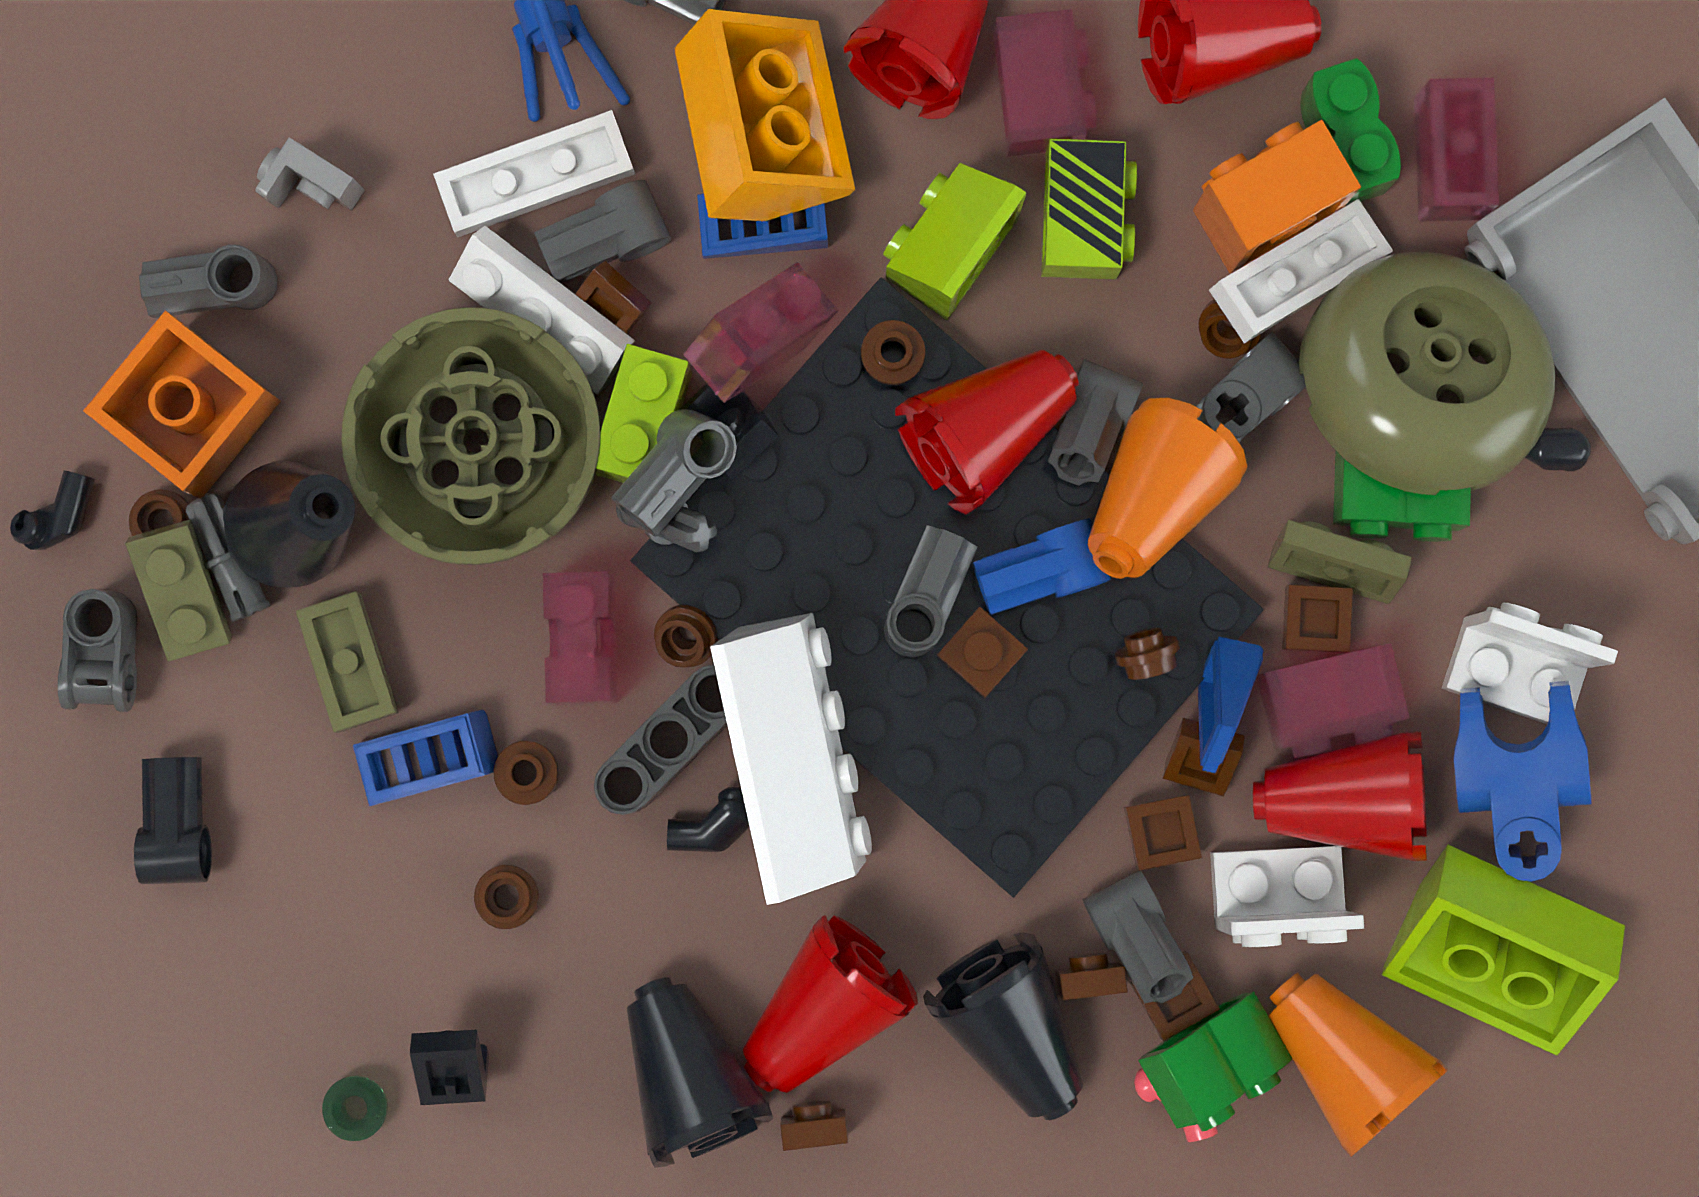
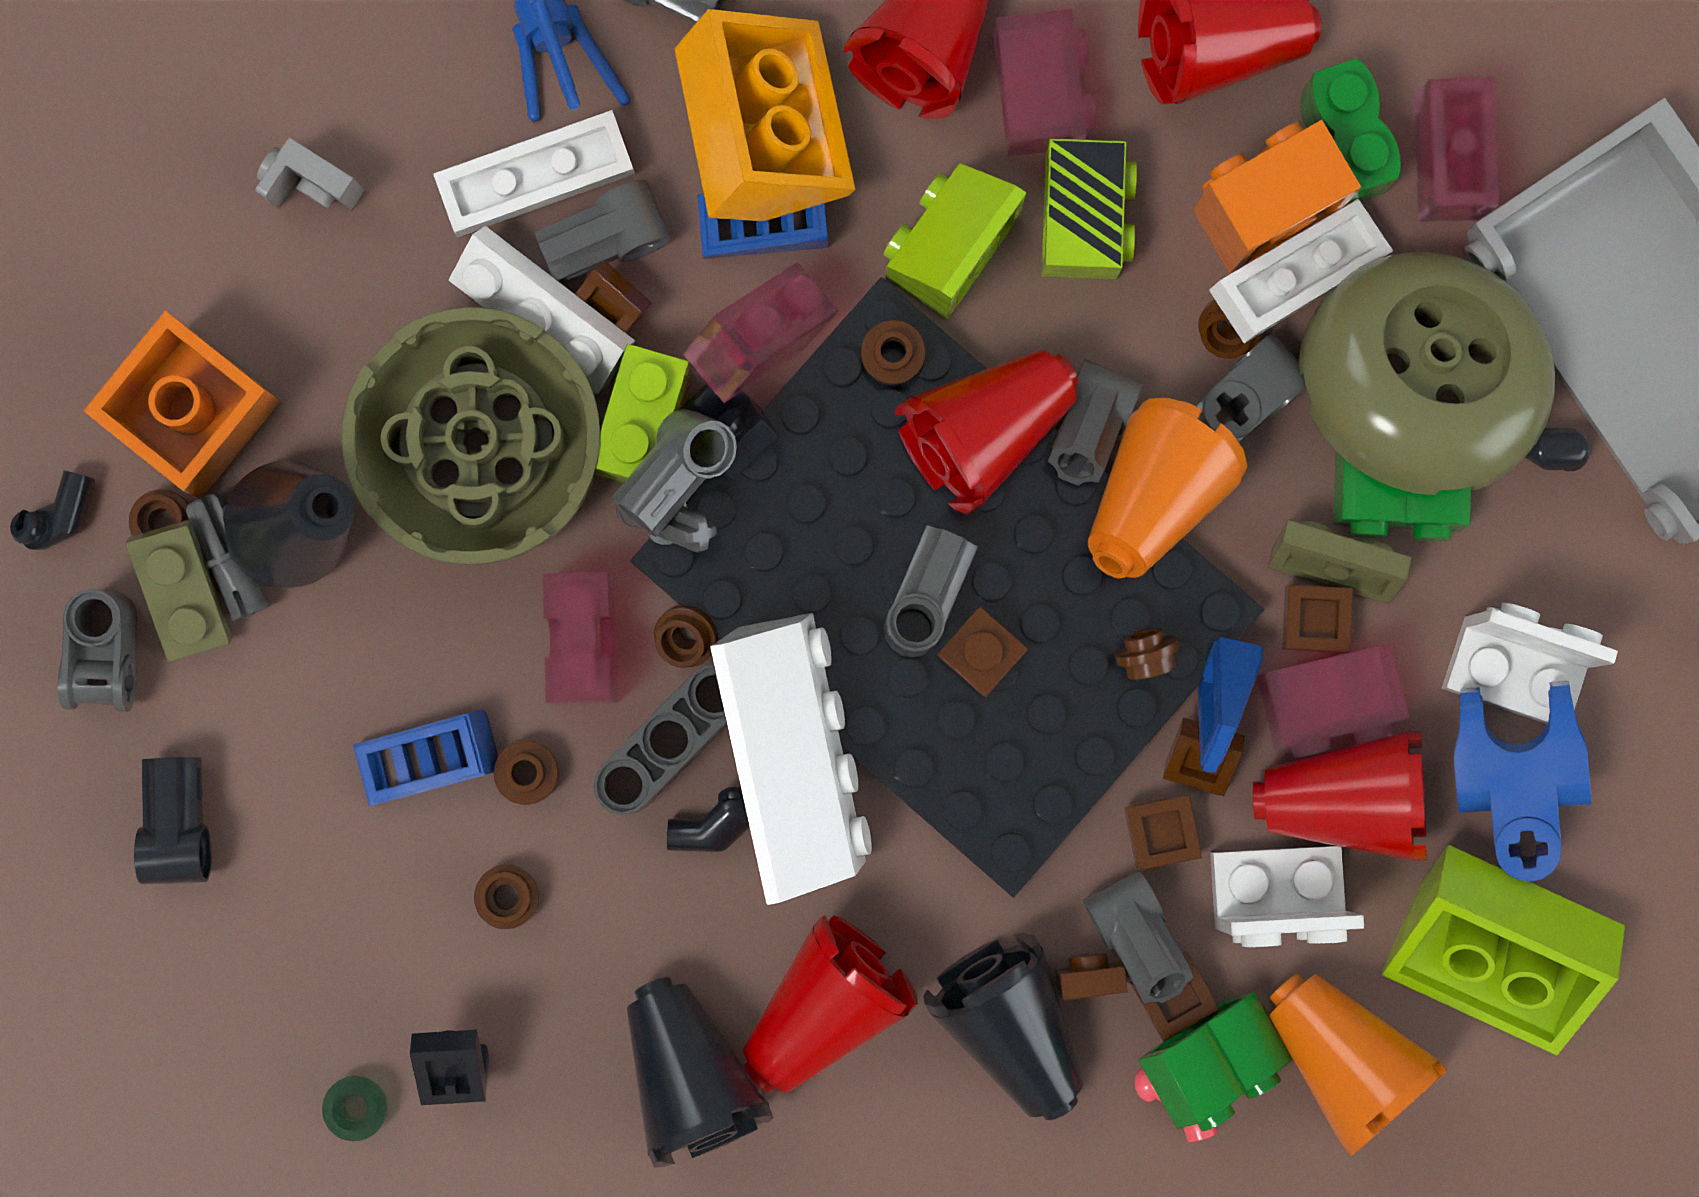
dark grey piece [139,244,278,318] -> none
olive plate [296,591,399,733] -> none
reddish brown plate [780,1101,848,1151] -> none
blue piece [973,518,1111,615] -> none

